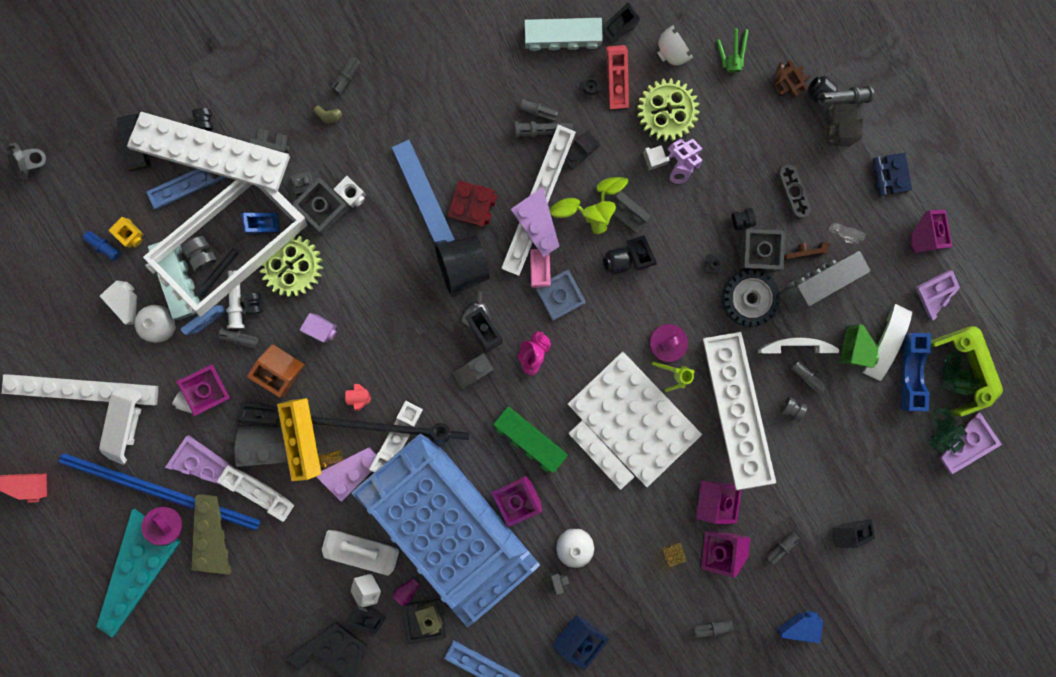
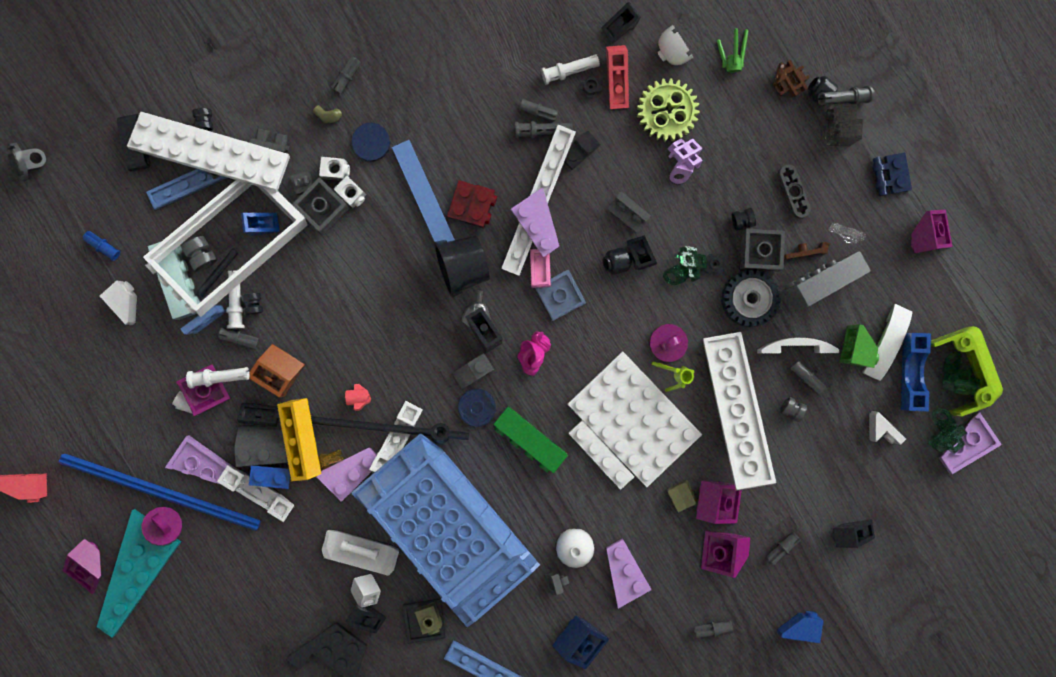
white plate [1,374,159,405] -> none
white piece [99,387,141,465] -> none
yellow brick [109,217,144,248] -> none
white cylinder [134,305,176,343] -> none
olive wing [191,494,232,575] -> none
yellowish green gear [260,236,323,297] -> none
lavender slope [300,313,337,343] -> none
magenta cone [392,577,421,607] -> none
magenta slope [491,476,542,527] -> none
light aqua brick [525,18,602,51] -> none
lime plant [549,177,628,234] -> none
white panel [643,145,670,170] -> none
clear yellow plate [662,541,687,567] -> none
lavender wing [915,270,960,320] -> none
none -> magenta slope [63,539,101,594]
none -> white pin [186,367,250,389]
none -> blue brick [249,466,290,489]
none -> white brick [319,157,350,181]
none -> dark blue tile [352,123,391,162]
none -> dark blue tile [458,389,496,427]
none -> white pin [541,54,600,85]
none -> lavender wing [606,538,651,609]
none -> clear green piece [663,246,707,285]
none -> olive piece [666,480,698,513]
none -> white slope [869,411,906,445]

